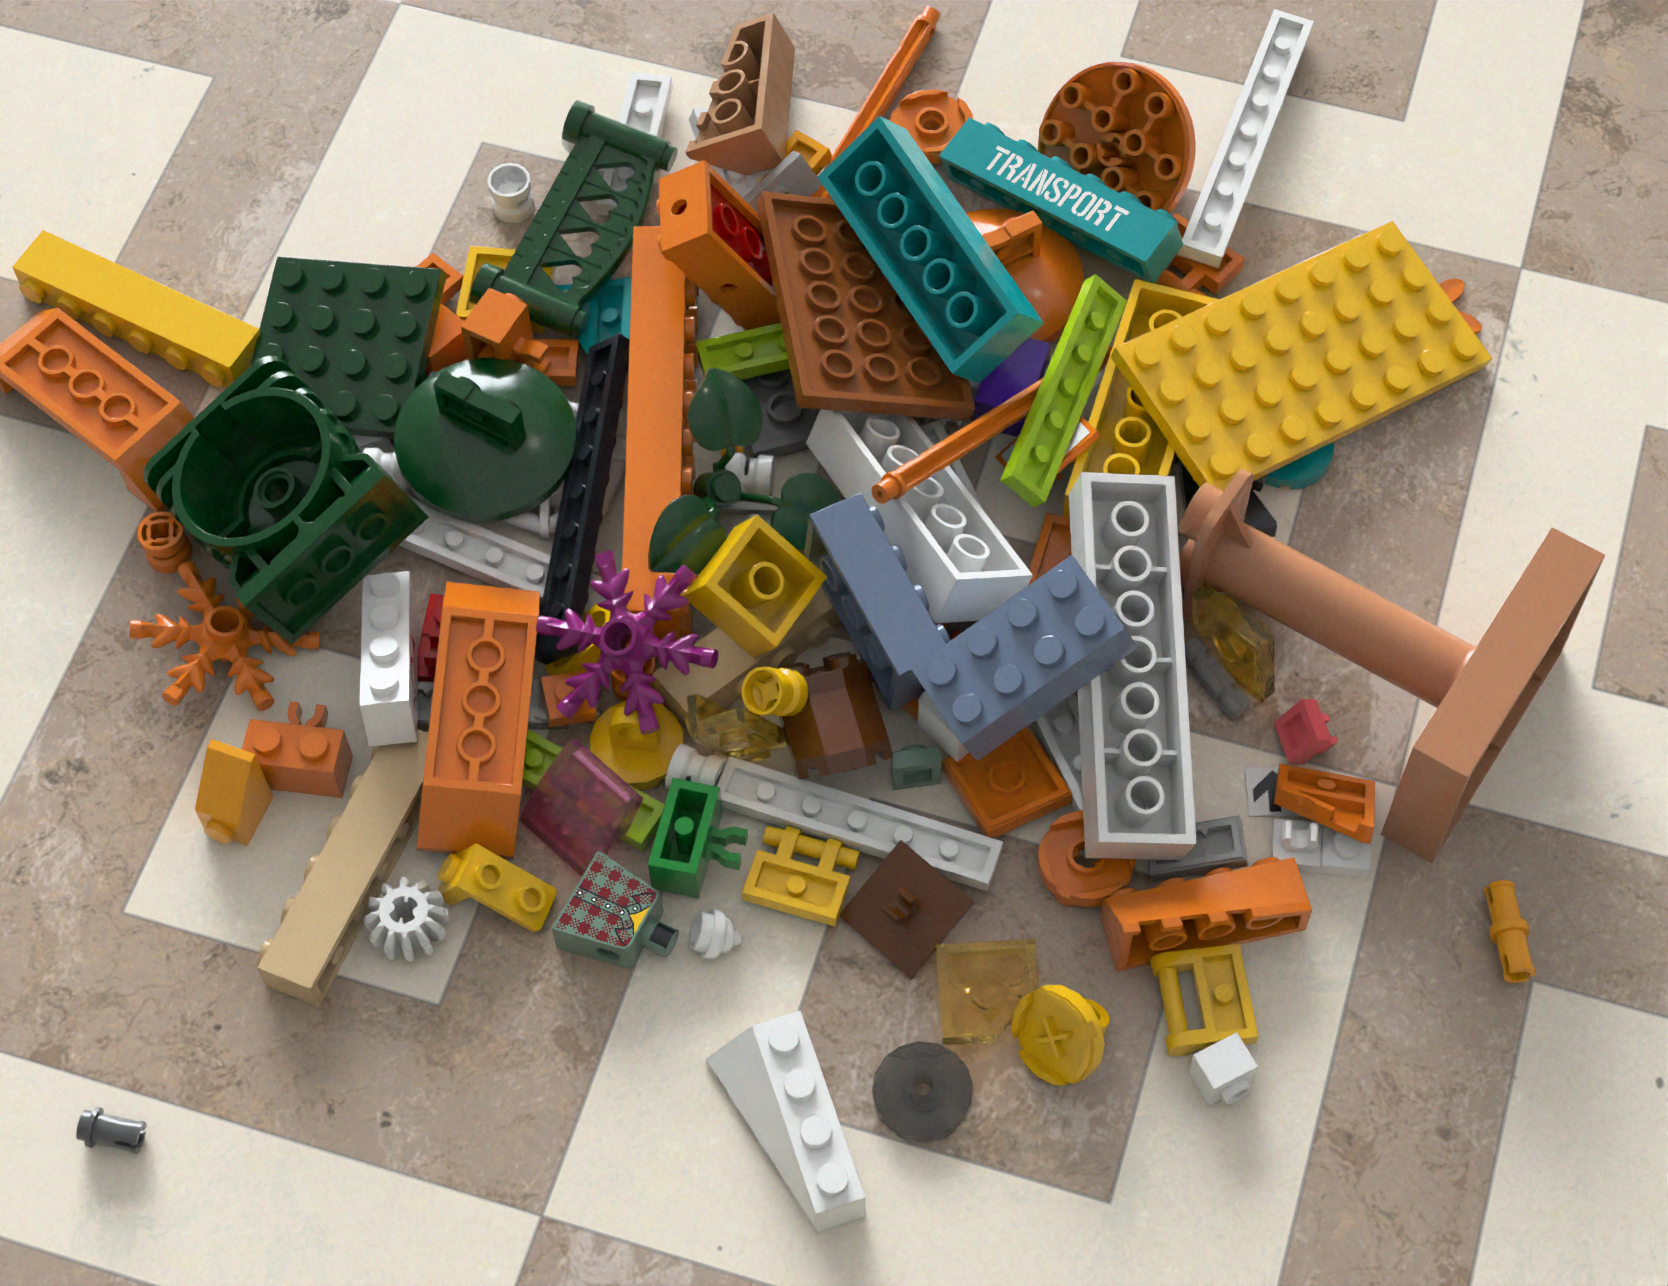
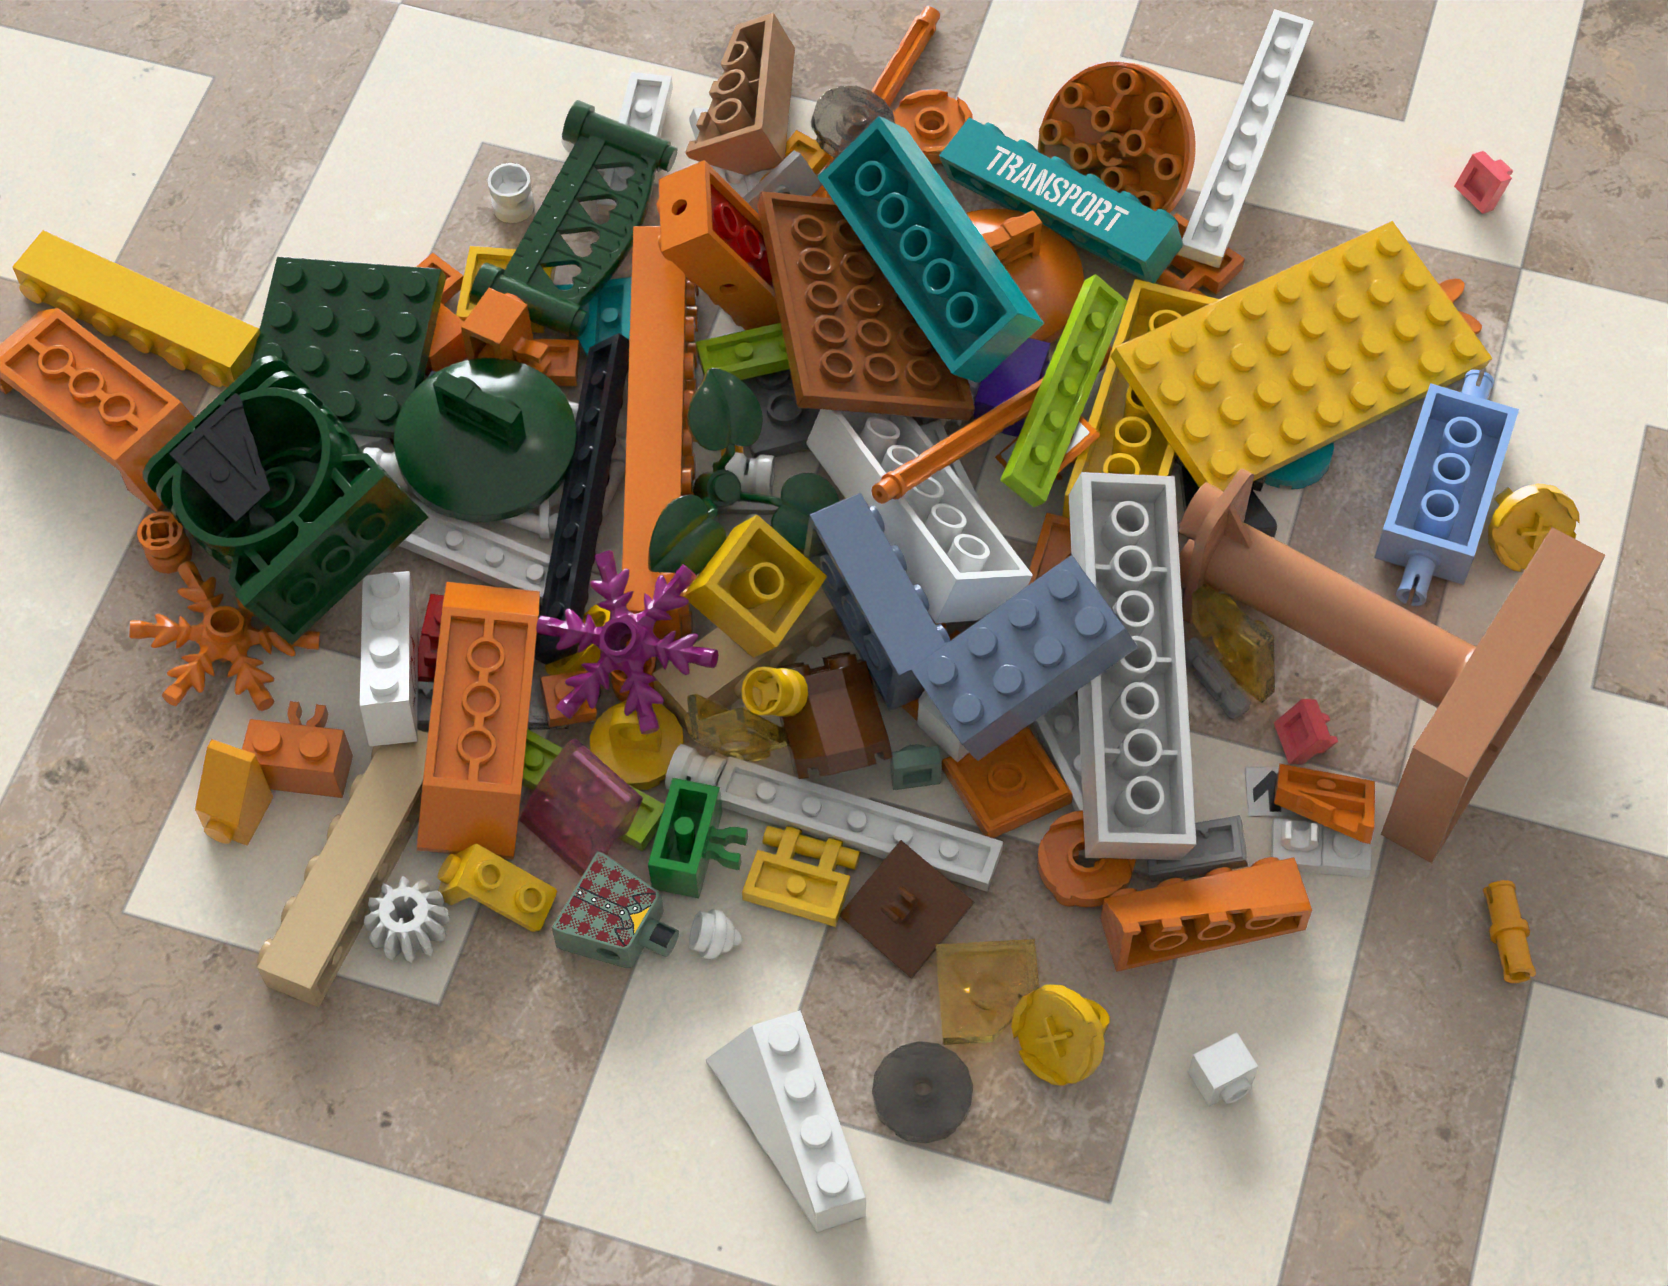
dark grey pin [76,1107,147,1154] -> none
yellow plate [1150,943,1259,1056] -> none
none -> black wing [169,393,270,523]
none -> clear smoke plate [810,86,895,159]
none -> light blue brick [1374,370,1519,606]
none -> coral tile [1454,151,1513,214]
none -> yellow tile [1488,484,1580,572]

